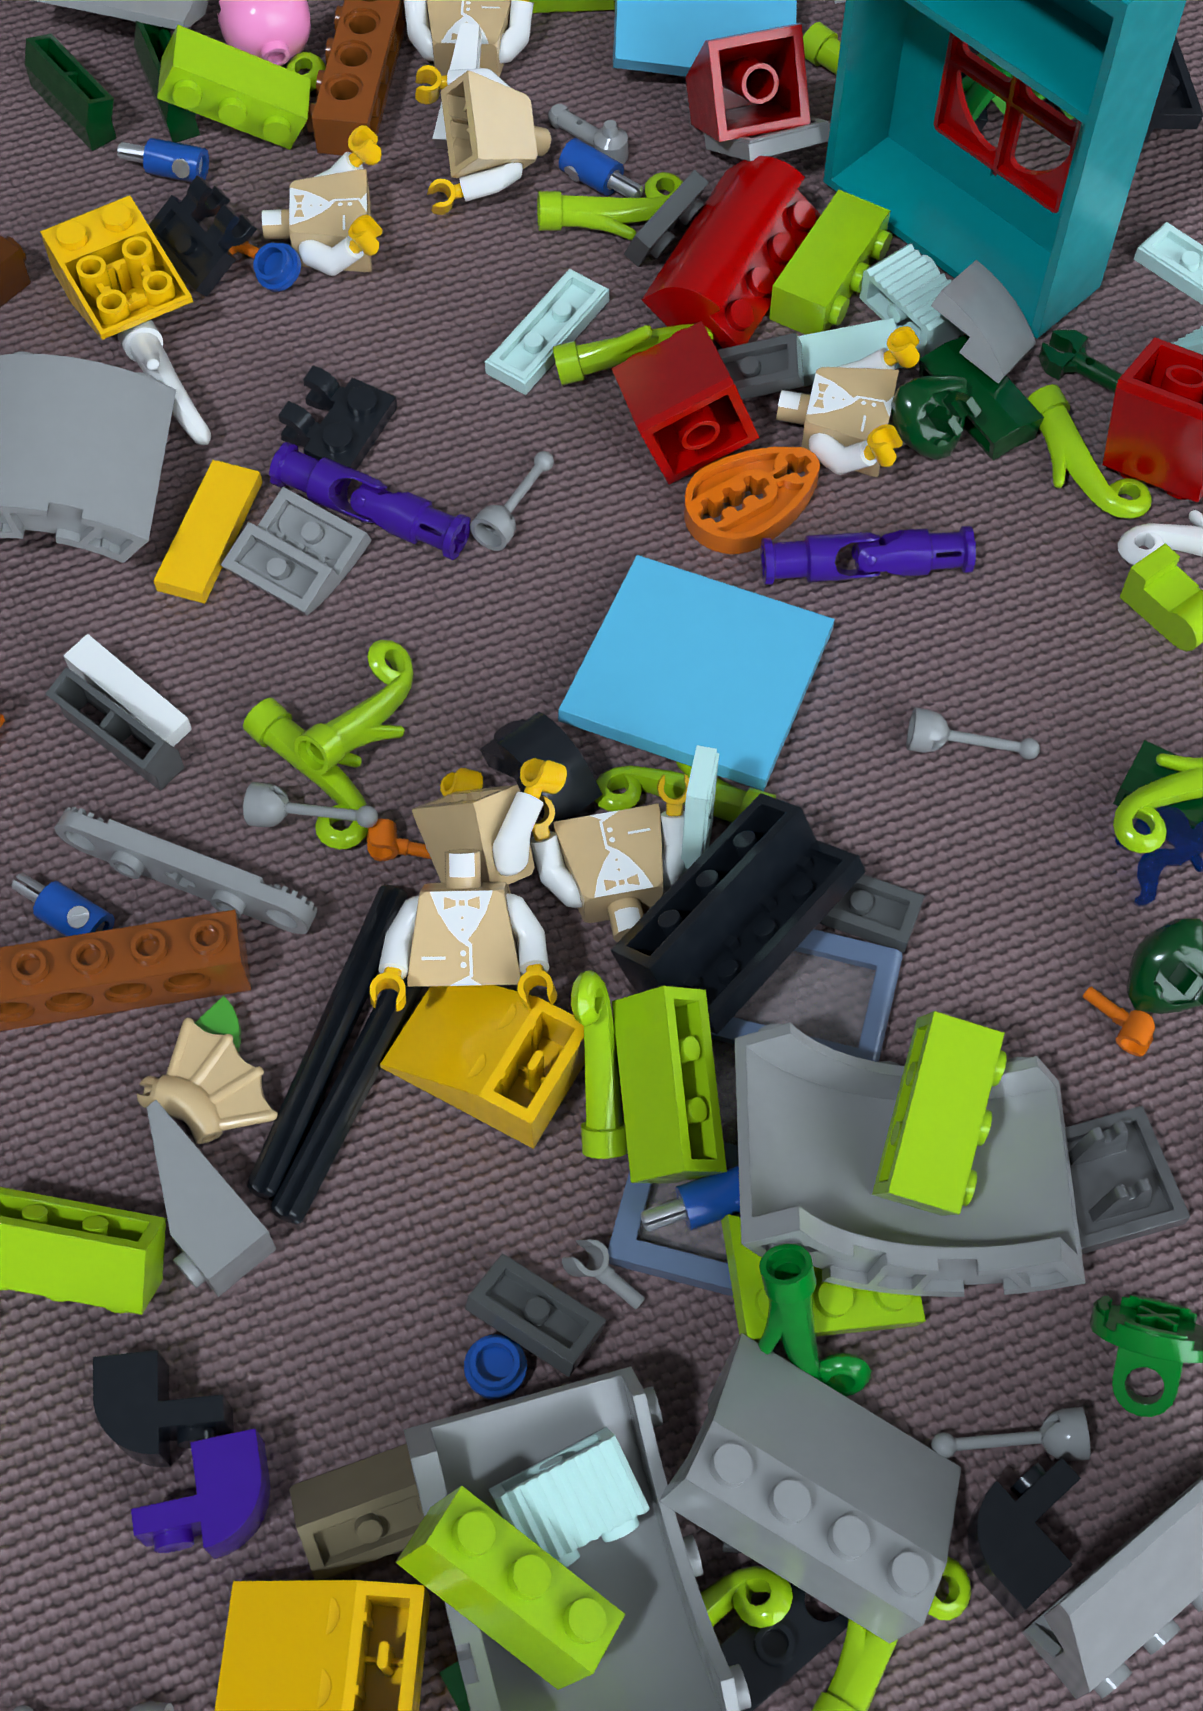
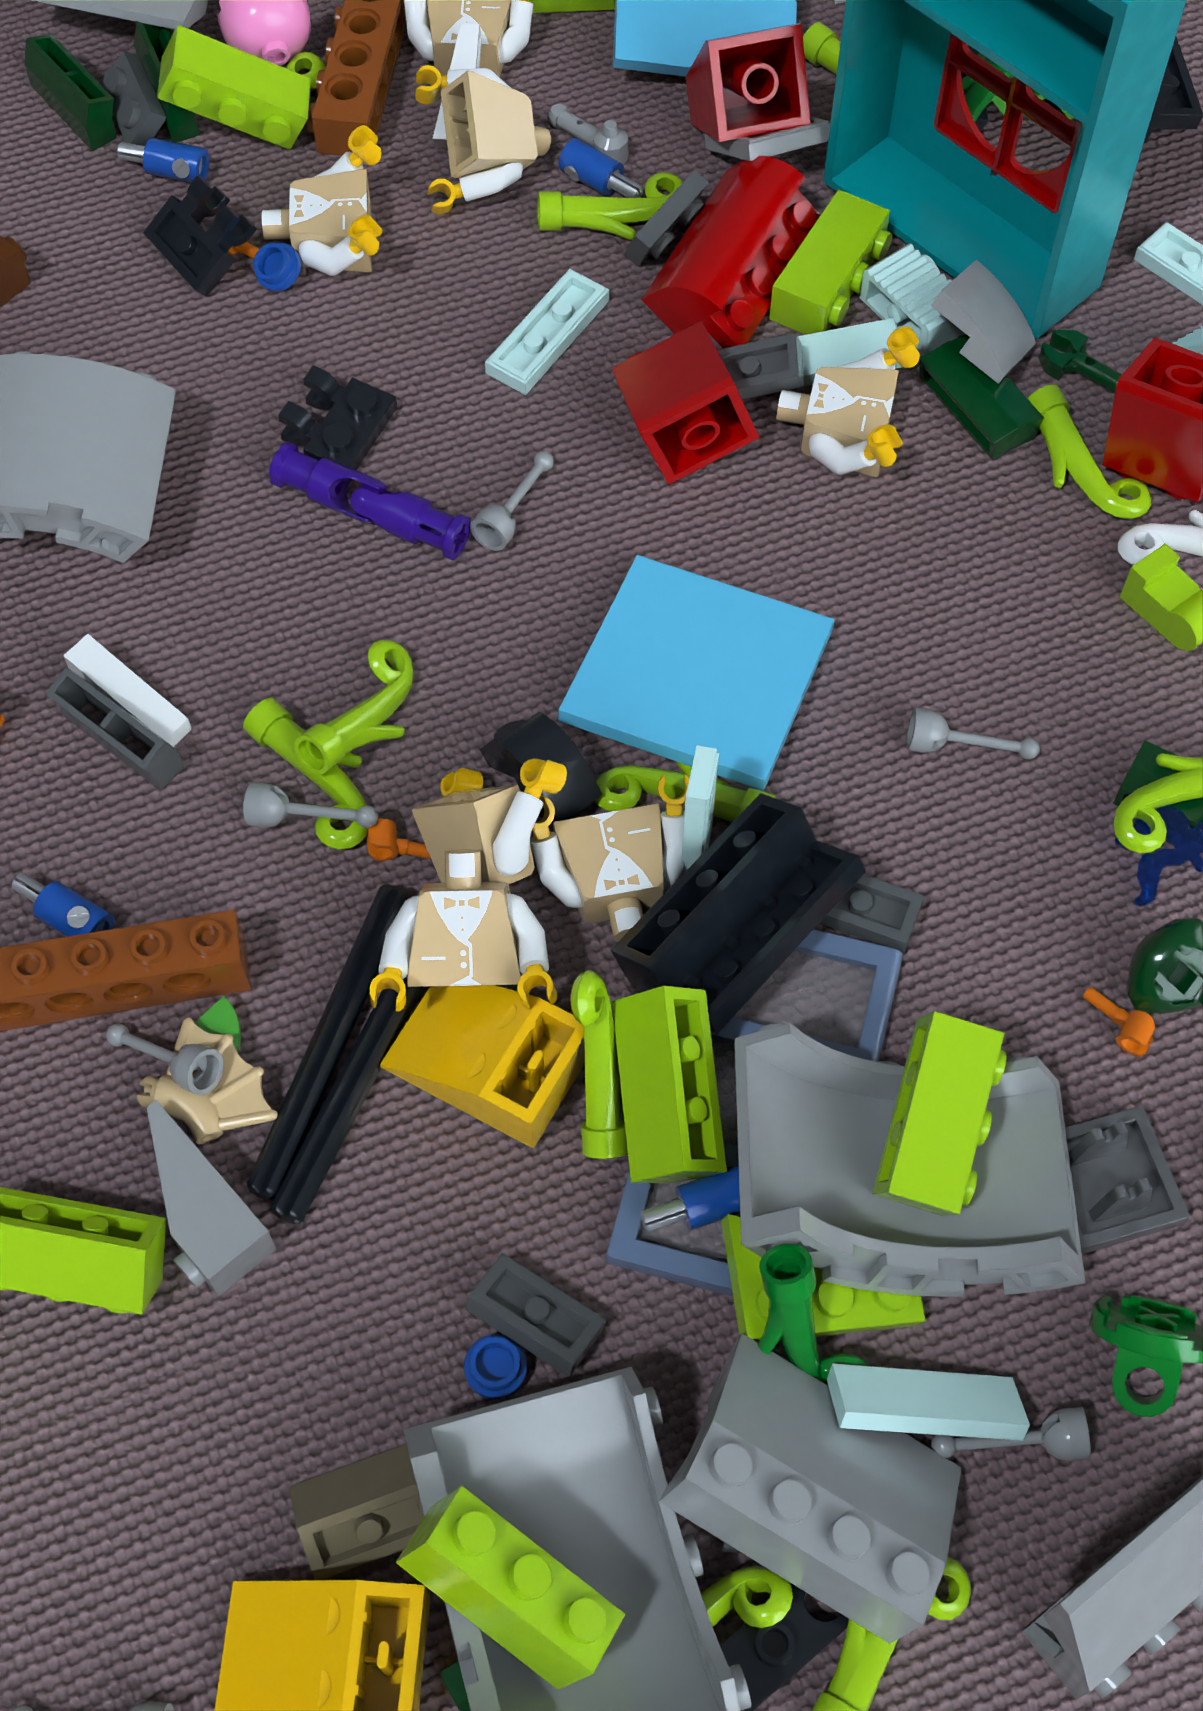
yellow slope [40,195,193,340] -> none
light grey piece [54,807,318,934] -> none
black brick [93,1350,234,1467] -> none
white plant [118,320,211,445] -> none
dark purple brick [131,1428,271,1559] -> none
yellow tile [153,460,263,604] -> none
light grey slope [221,487,372,616] -> none
light aqua brick [488,1427,650,1567] -> none
lime plant [553,324,714,386] -> none
light grey hand [562,1239,645,1310] -> none
orange piece [684,447,820,554] -> none
dark purple piece [760,526,976,585] -> none
dark green piece [891,375,981,460] -> none
black brick [967,1458,1081,1619] -> none
none -> dark grey plate [101,50,167,146]
none -> light grey hinge [106,1023,224,1095]
none -> light aqua tile [827,1364,1030,1441]

